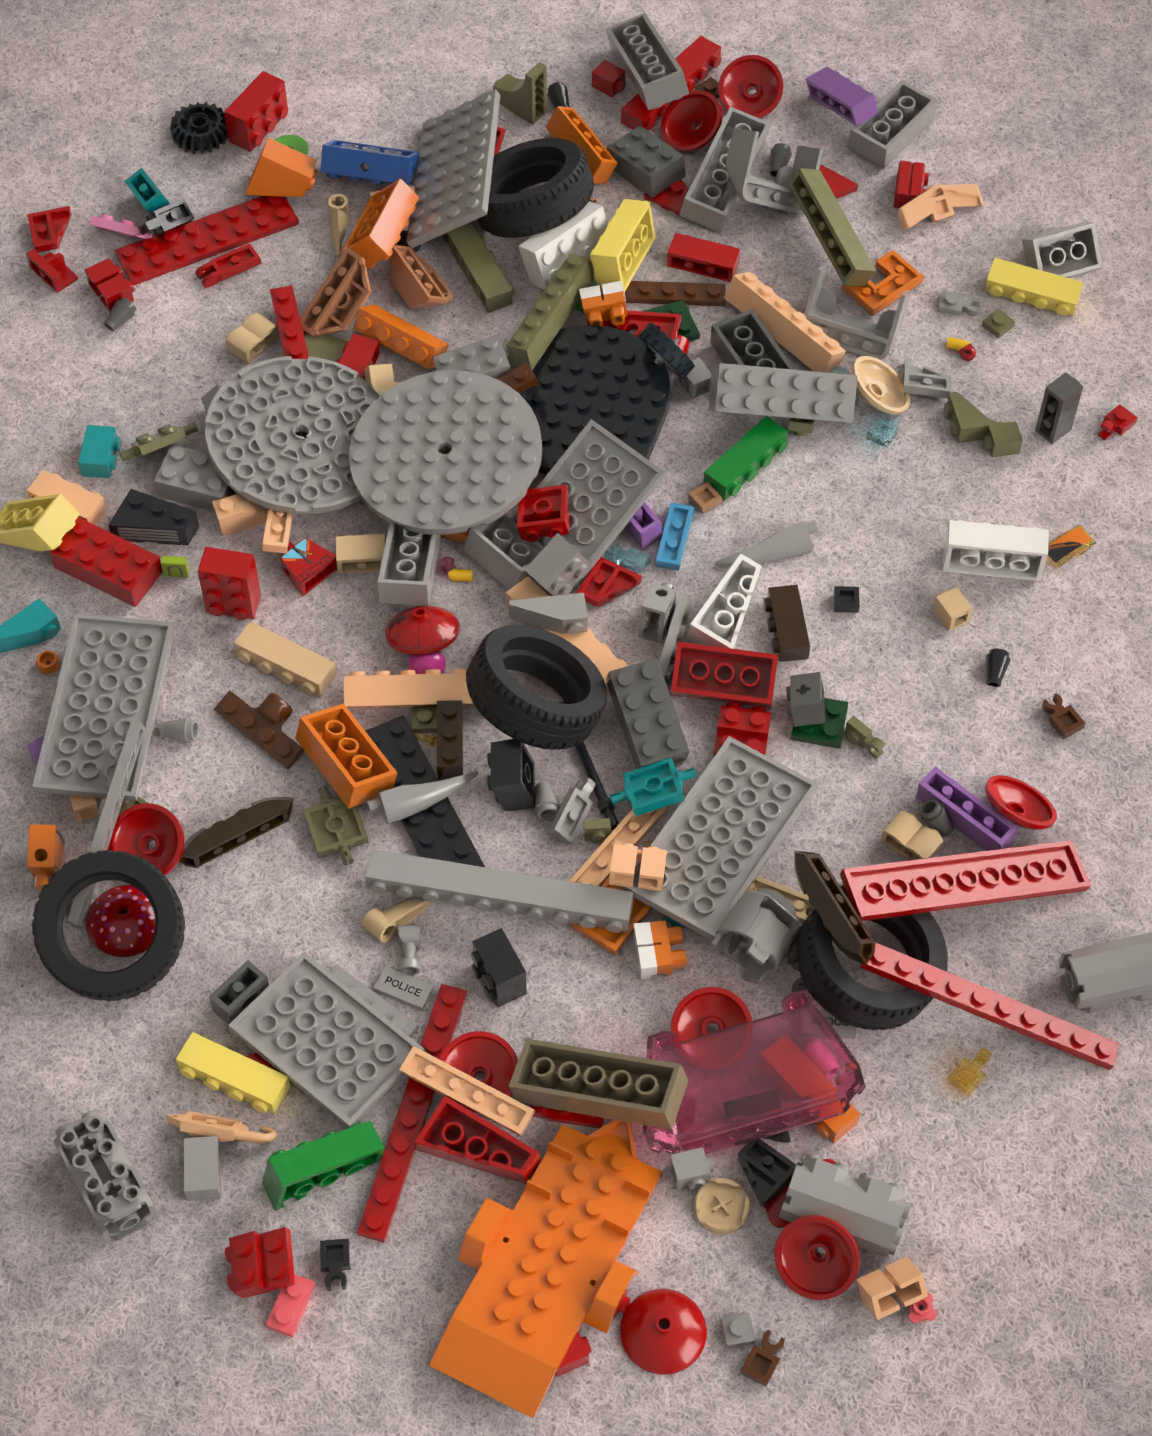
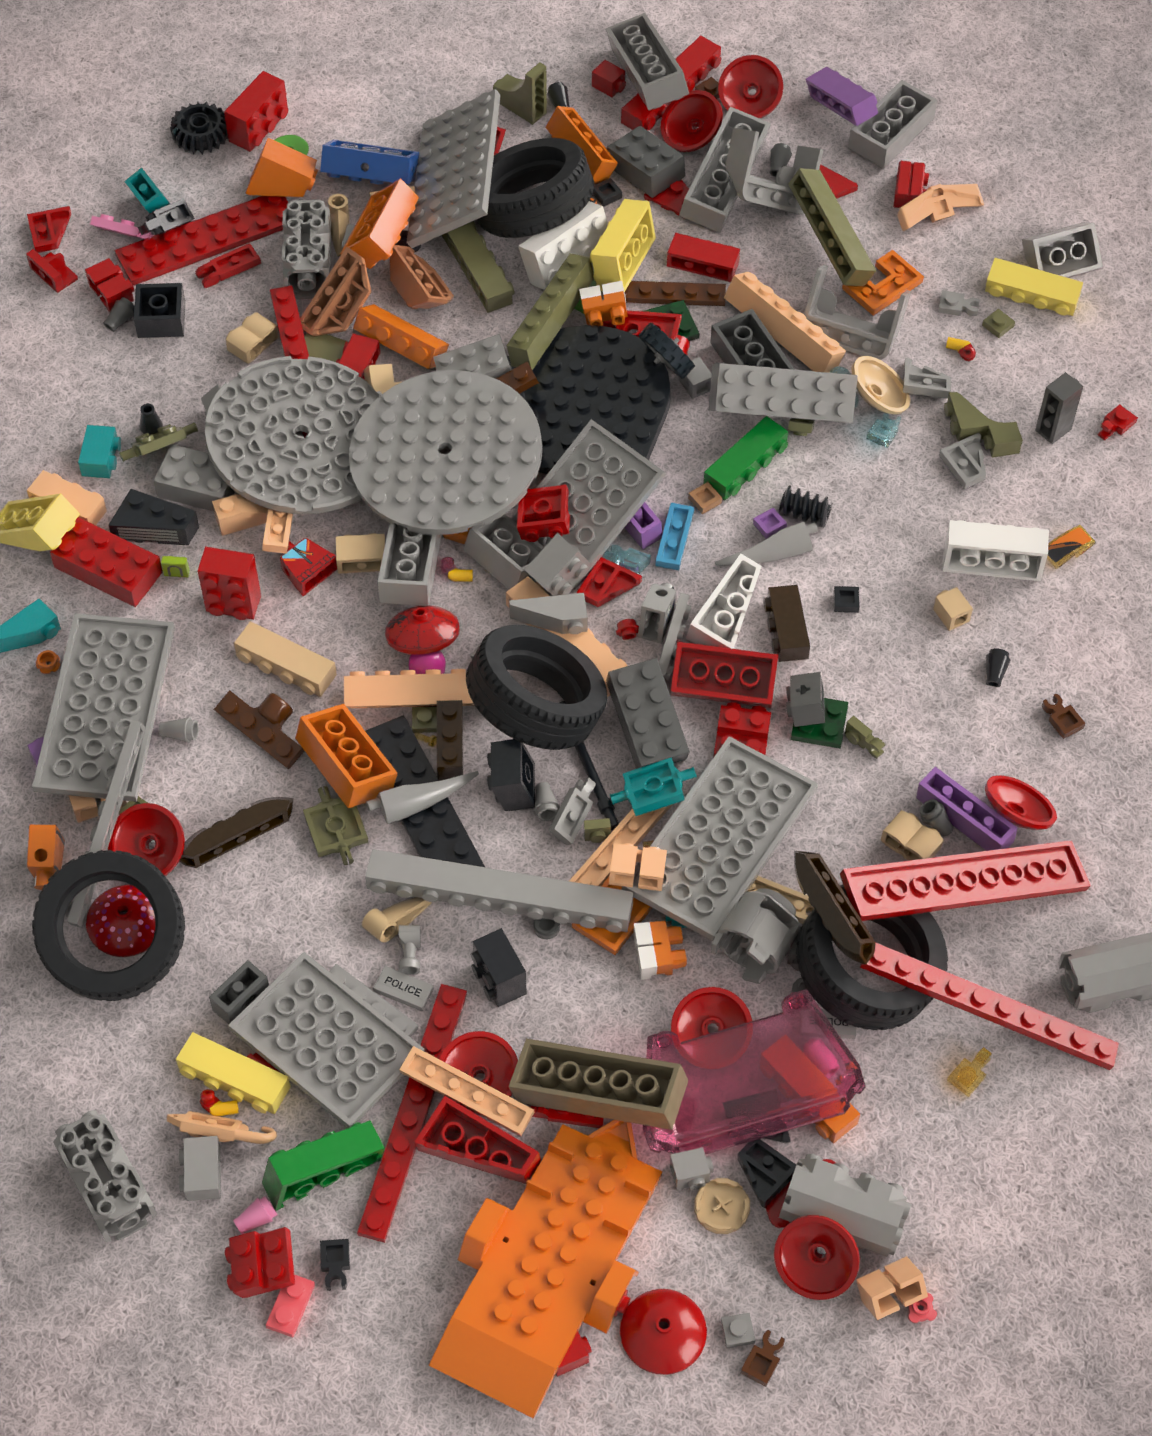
none -> black brick [134,283,186,338]
none -> black cone [139,403,163,435]
none -> arm [200,1089,239,1116]
none -> bright pink cone [233,1196,278,1234]
none -> light grey brick [282,200,331,299]
none -> dark grey tile [533,918,560,940]
none -> black plate [593,178,622,207]
none -> red plate [616,619,639,640]
none -> medium lavender plate [753,508,787,539]
none -> black piece [779,485,833,528]
none -> light grey wing [939,433,986,489]

